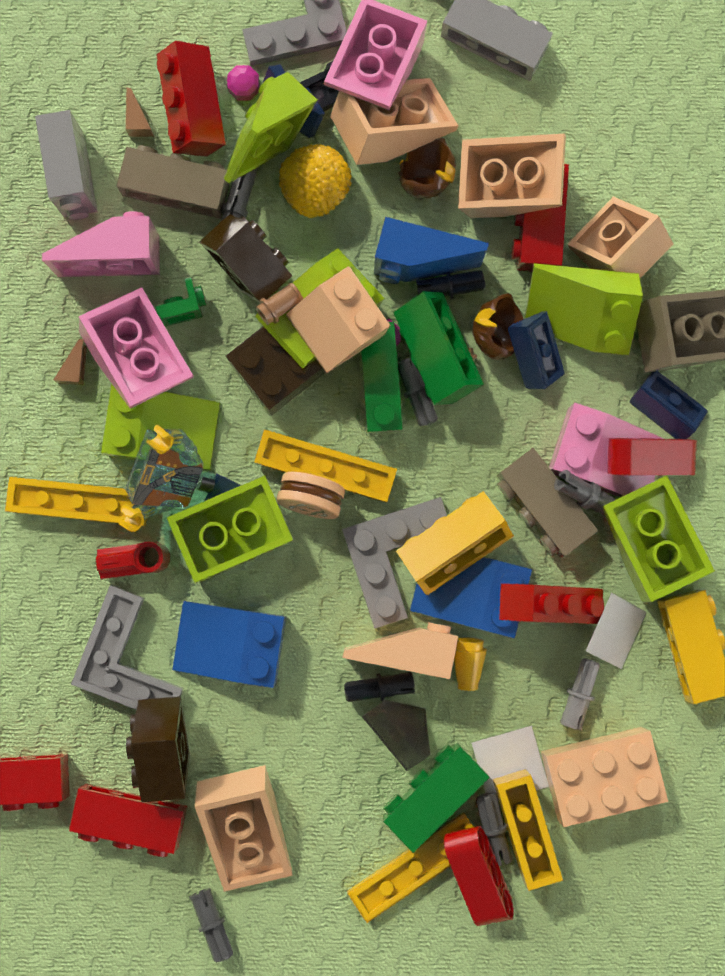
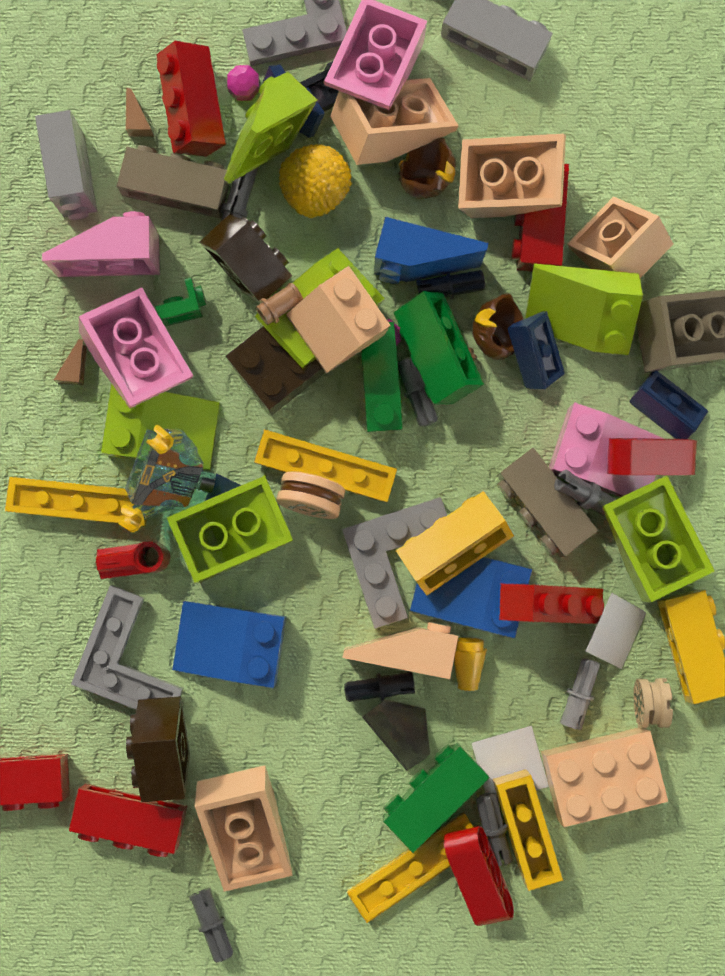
none -> tan wheel [634,678,673,729]

